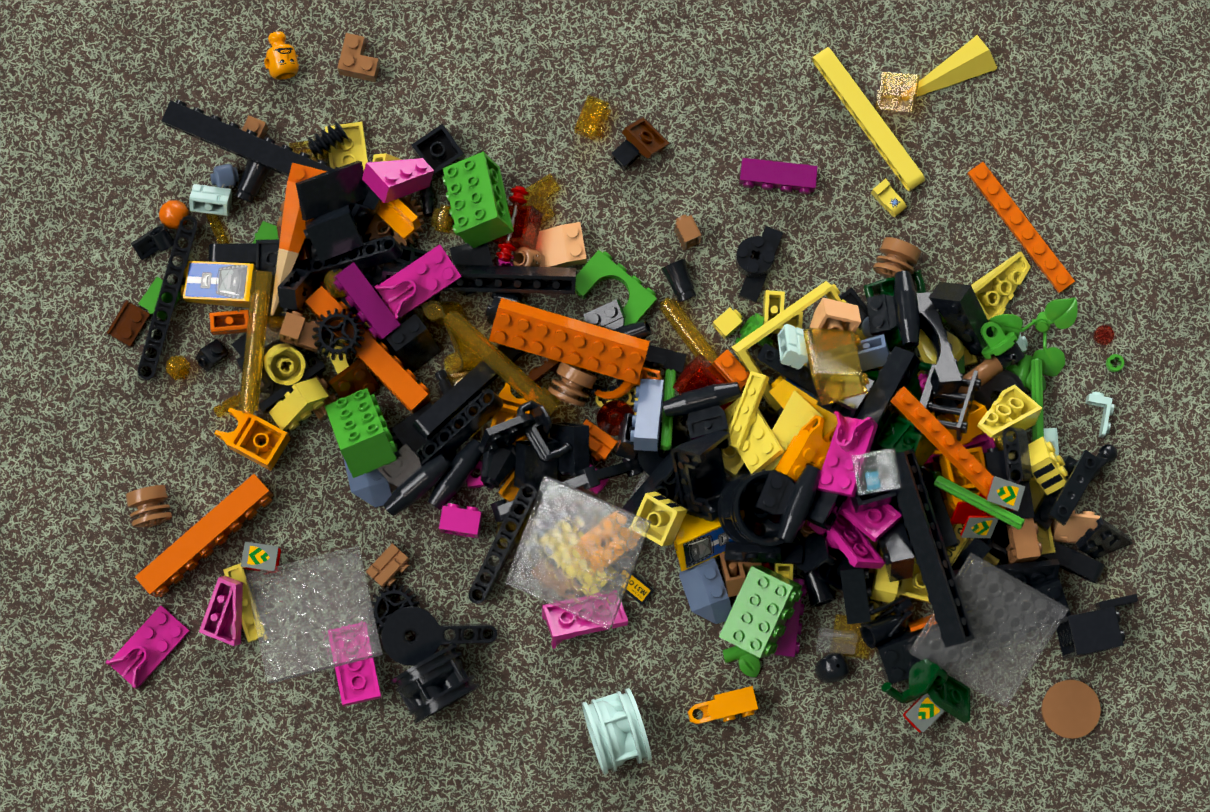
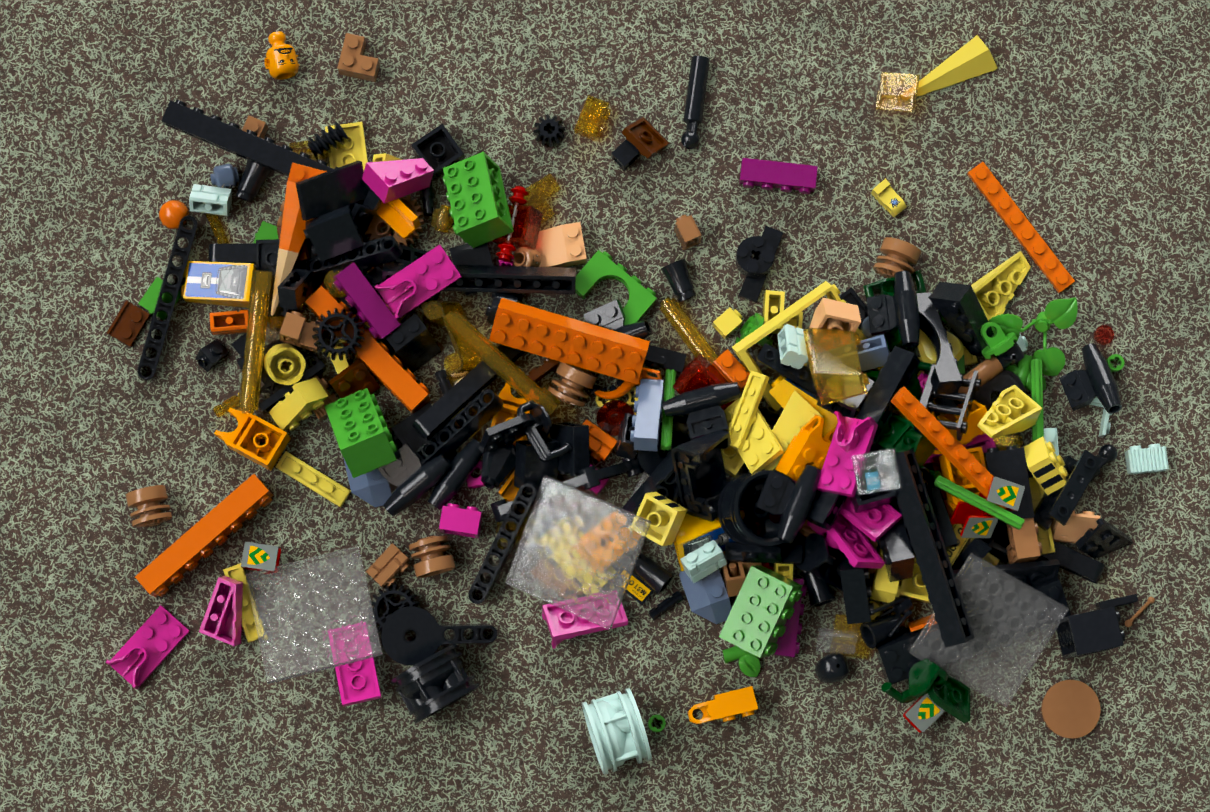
black plate [131,223,174,260] -> none
clear yellow gear [166,355,191,380] -> none
light yellow beam [812,47,925,191] -> none
black beam [1002,427,1032,484] -> none
none -> light yellow tile [276,451,351,508]
none -> medium nougat wheel [409,535,456,578]
none -> black gear [533,114,565,147]
none -> black plant [630,553,675,595]
none -> bright green bush [648,715,666,732]
none -> black axle [649,591,684,620]
none -> light aqua brick [680,540,727,583]
none -> black piece [681,56,710,149]
none -> black plate [1059,343,1122,414]
none -> medium nougat hinge [1124,597,1155,627]
none -> light aqua brick [1125,444,1169,475]

